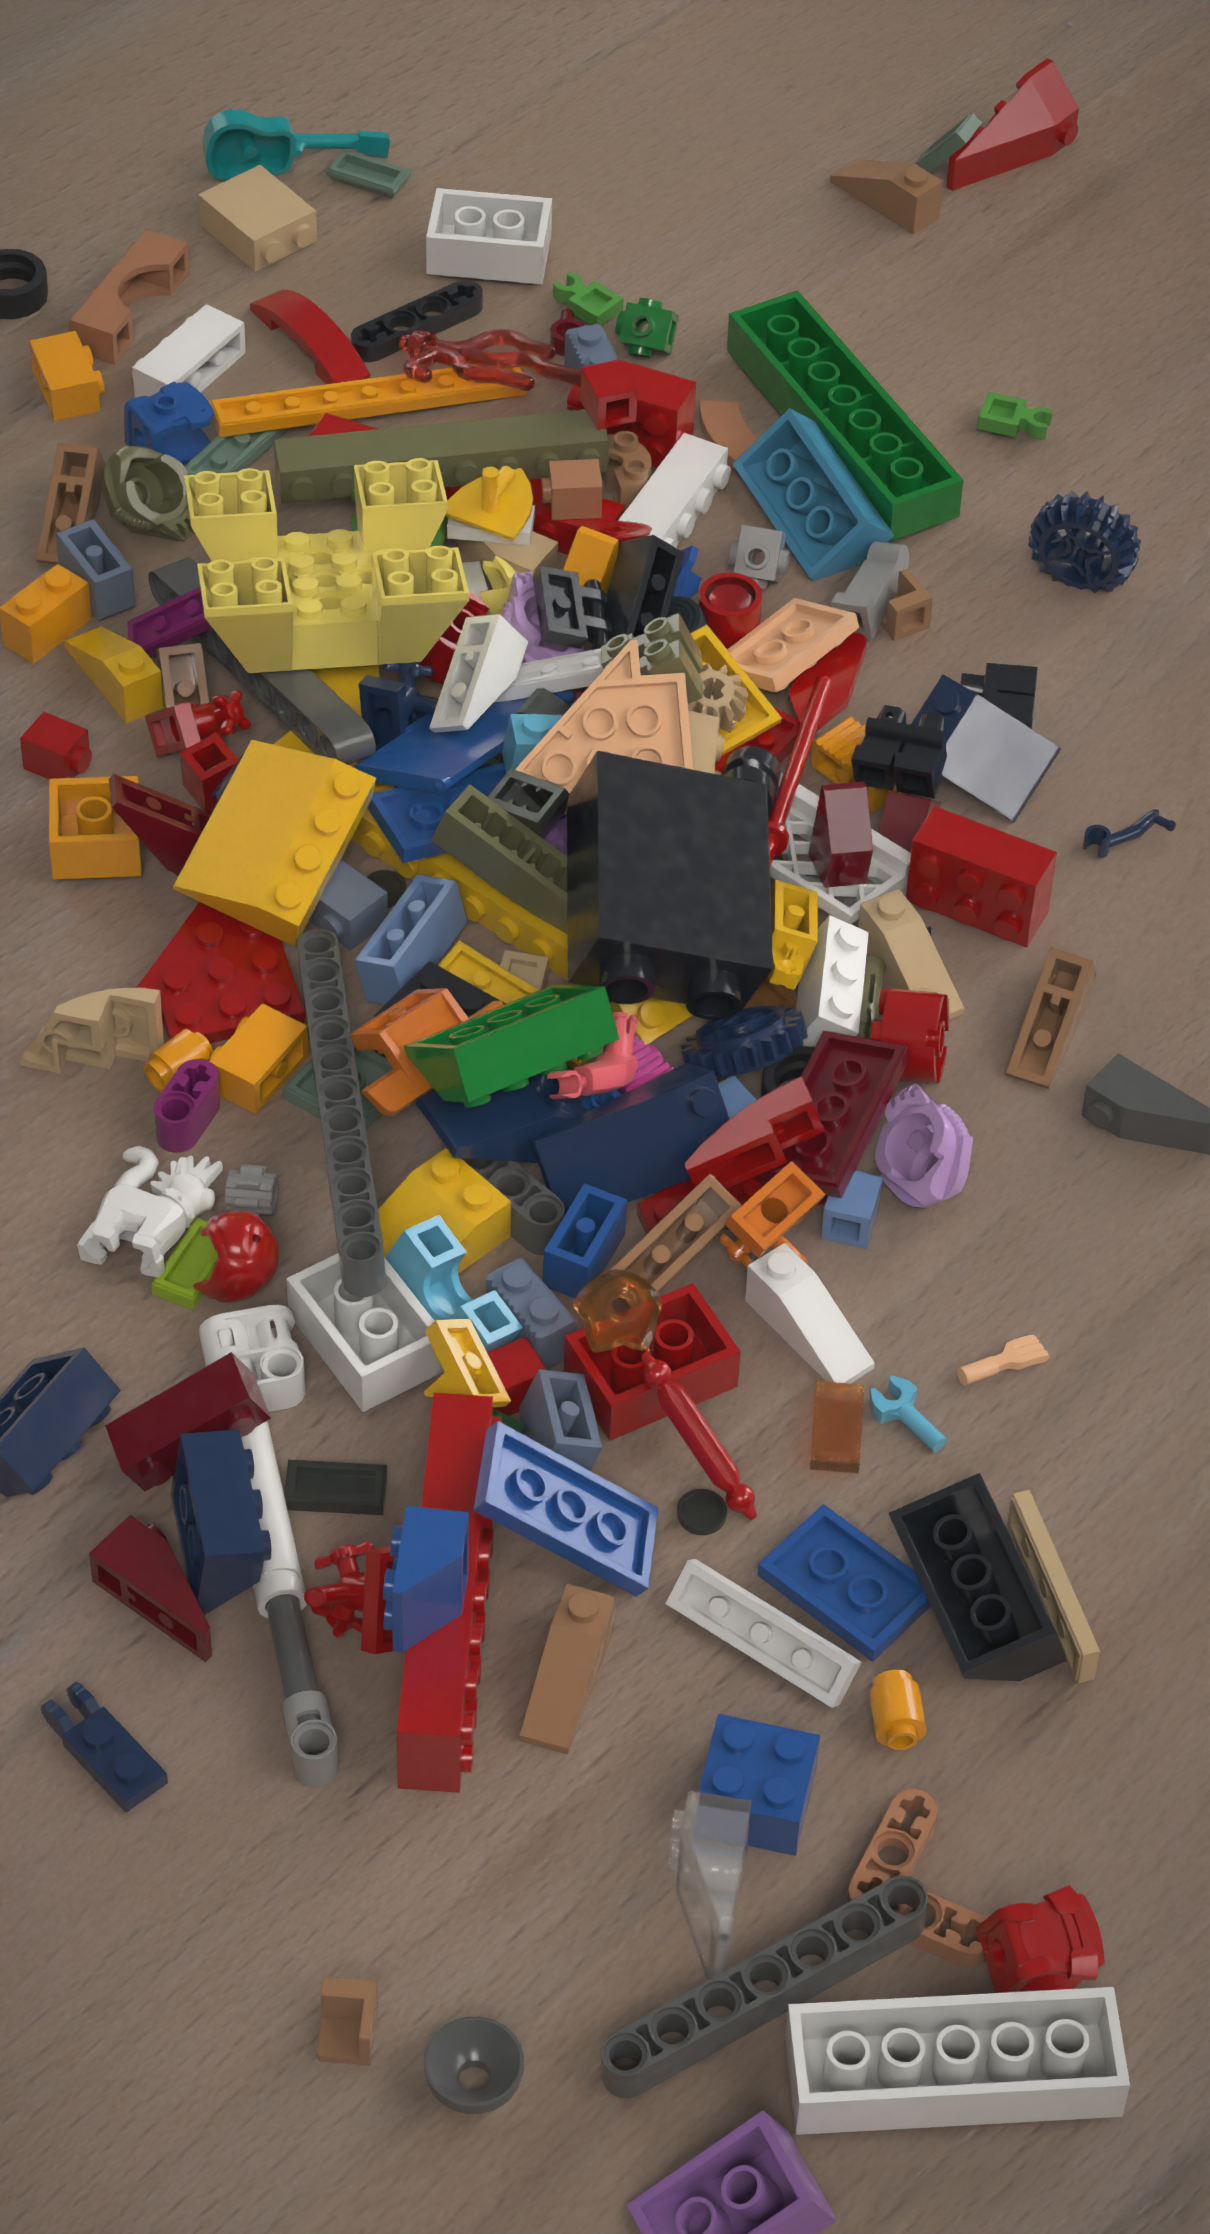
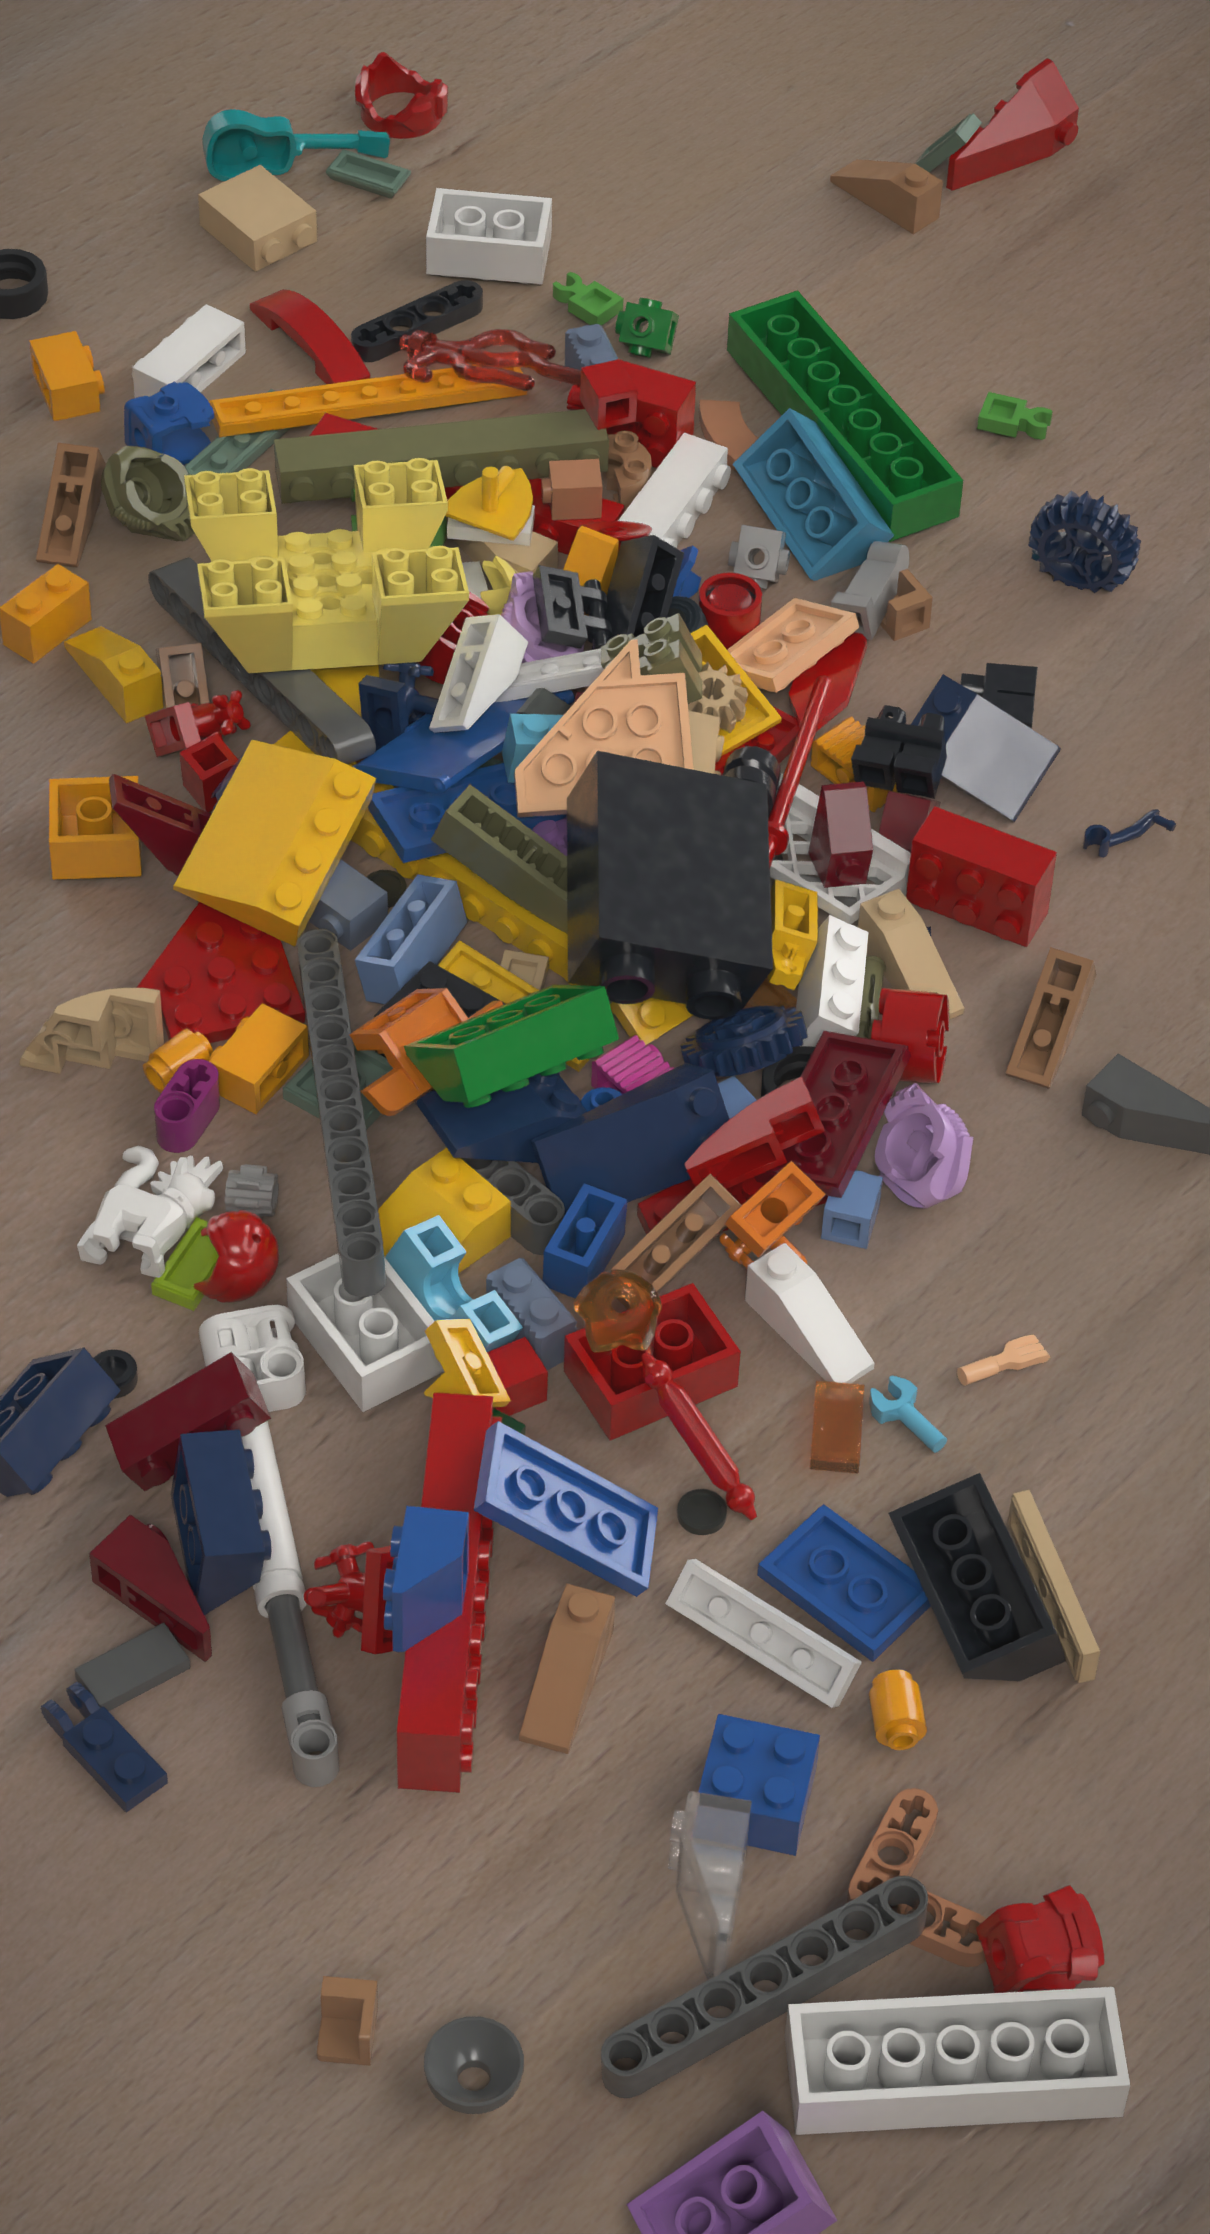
red brick [20,711,92,779] -> none
sand blue brick [56,519,135,620] -> none
nougat arch [68,229,189,365] -> none
magenta tile [127,587,212,657] -> none
pearl dark grey tile [284,1460,387,1516] -> none
pearl dark grey slope [488,768,570,839] -> none
sand blue brick [519,1369,602,1471] -> none
coral arm [547,1012,639,1100] -> none
dark red piece [550,309,584,356] -> none
none -> dark grey tile [75,1623,190,1711]
none -> black tile [94,1350,138,1399]
none -> red piece [355,52,448,139]

